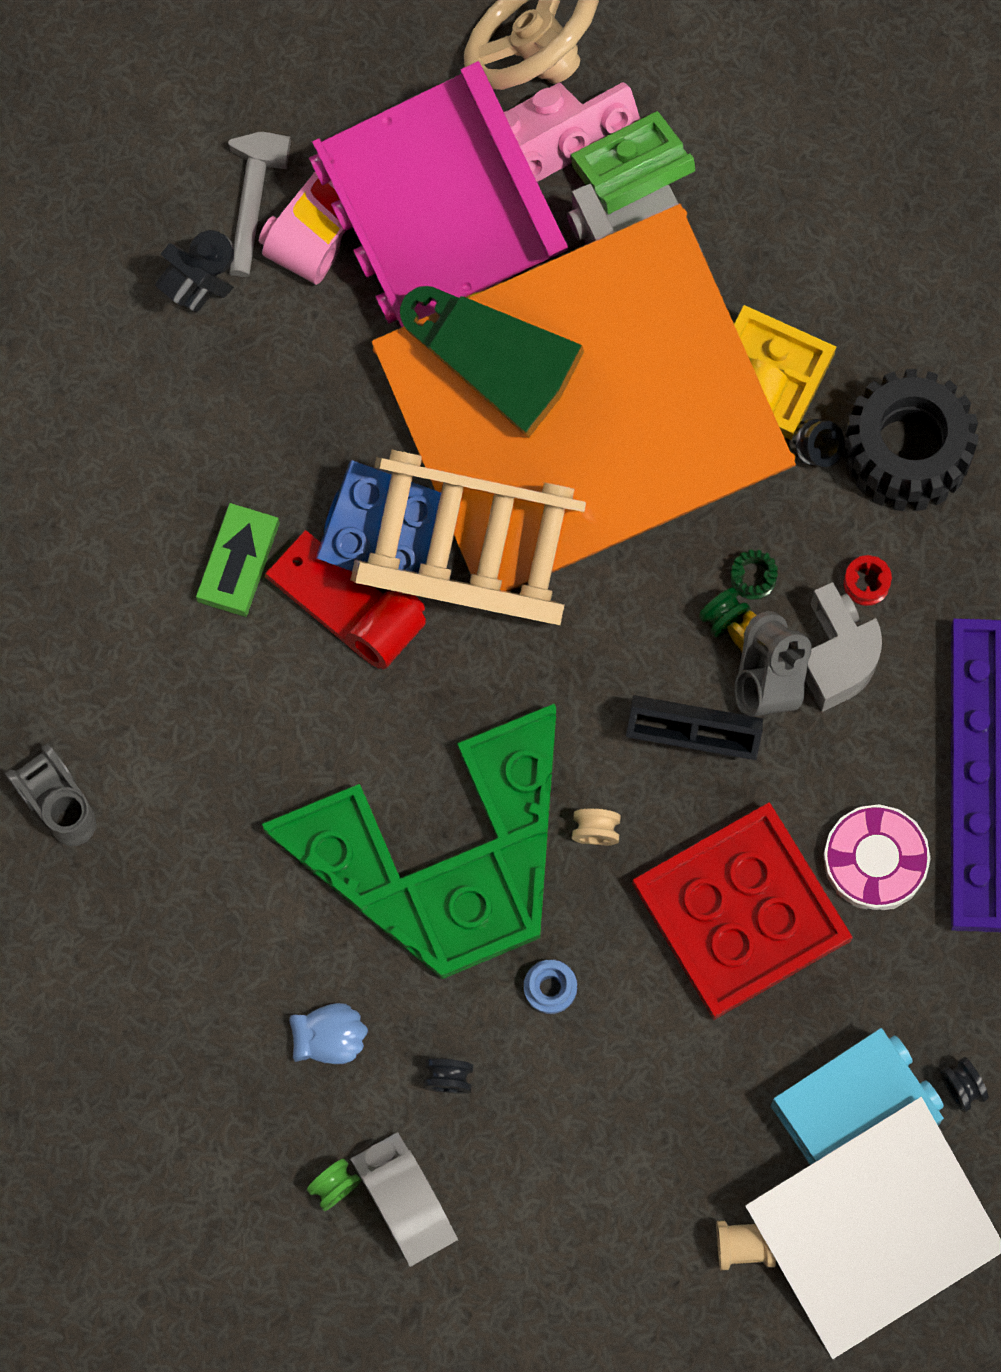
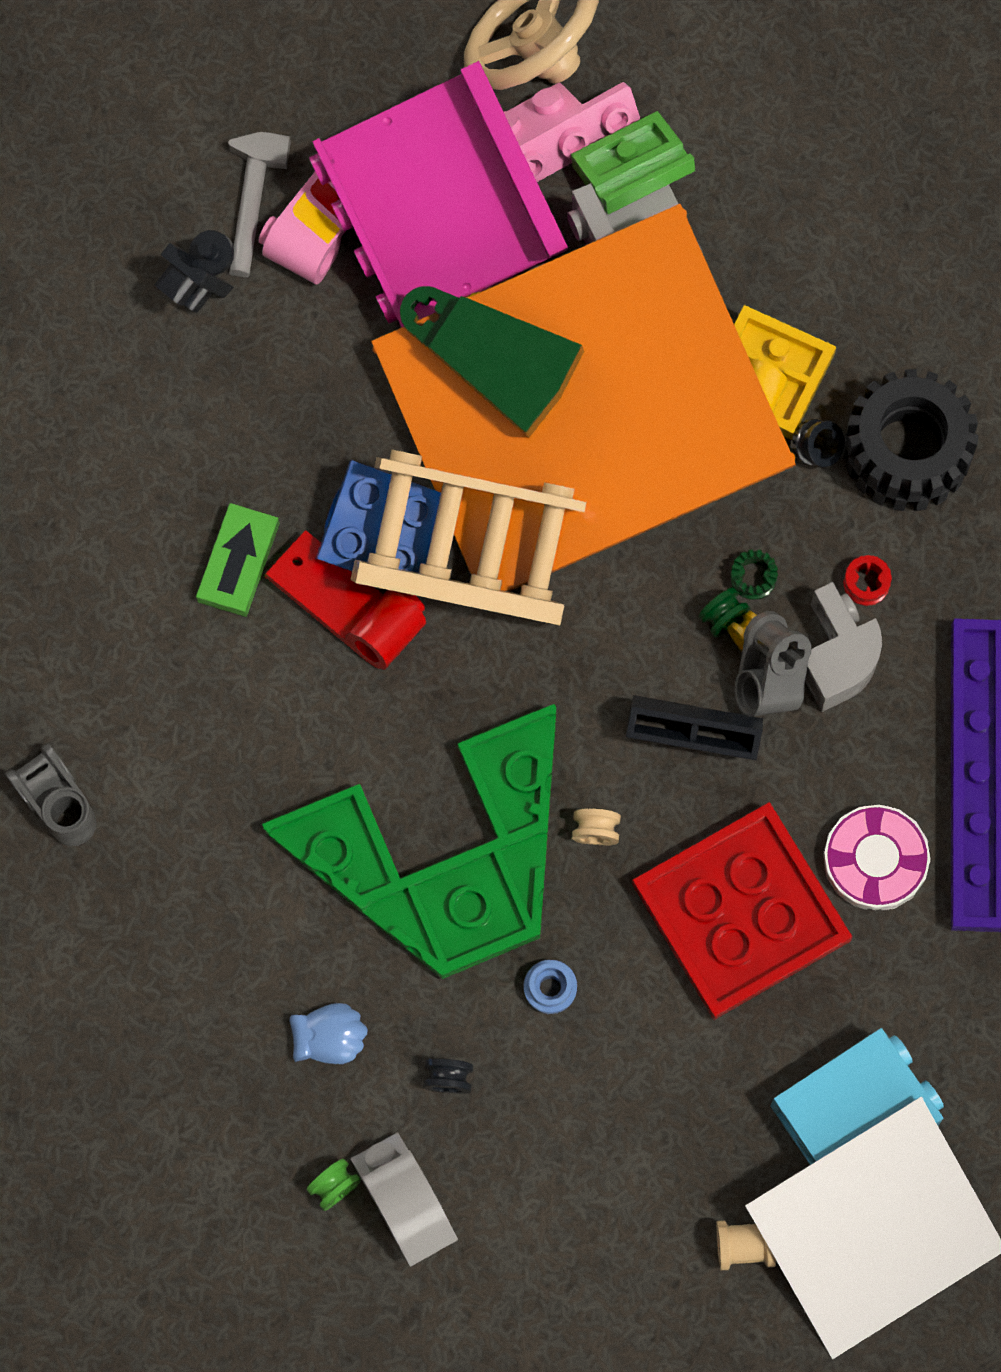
black bush [940,1057,989,1113] -> none

